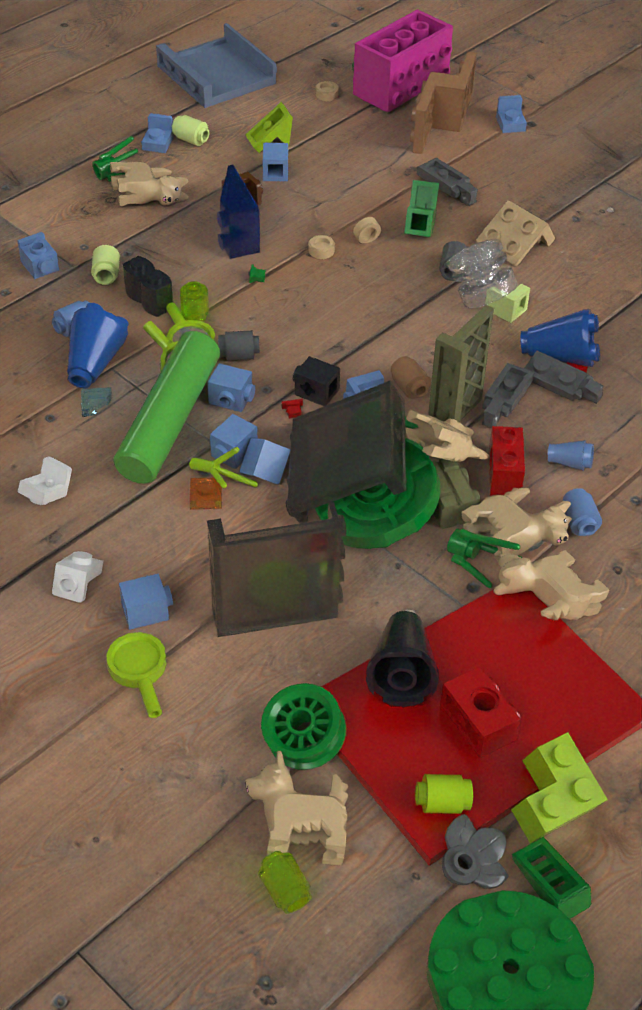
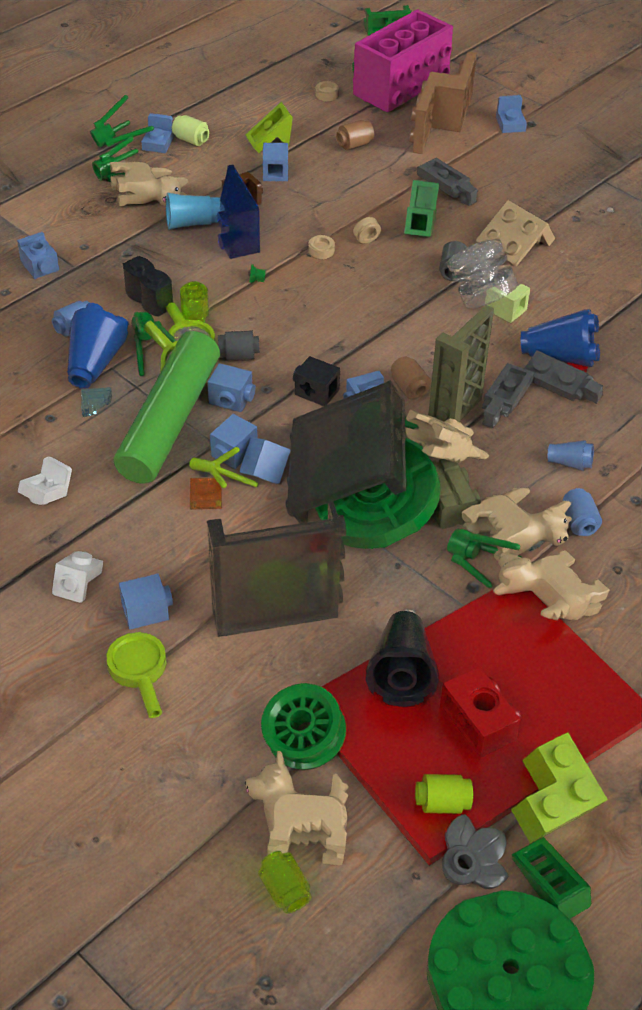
yellowish green brick [91,245,120,285] -> none
sand blue panel [156,23,277,108] -> none
red piece [281,398,303,419] -> none
red brick [488,426,525,496] -> none
none -> green plant [90,95,154,148]
none -> green plant [131,312,176,376]
none -> medium azure plant [166,193,224,230]
none -> medium nougat brick [336,120,374,150]
none -> green hinge [363,5,412,35]

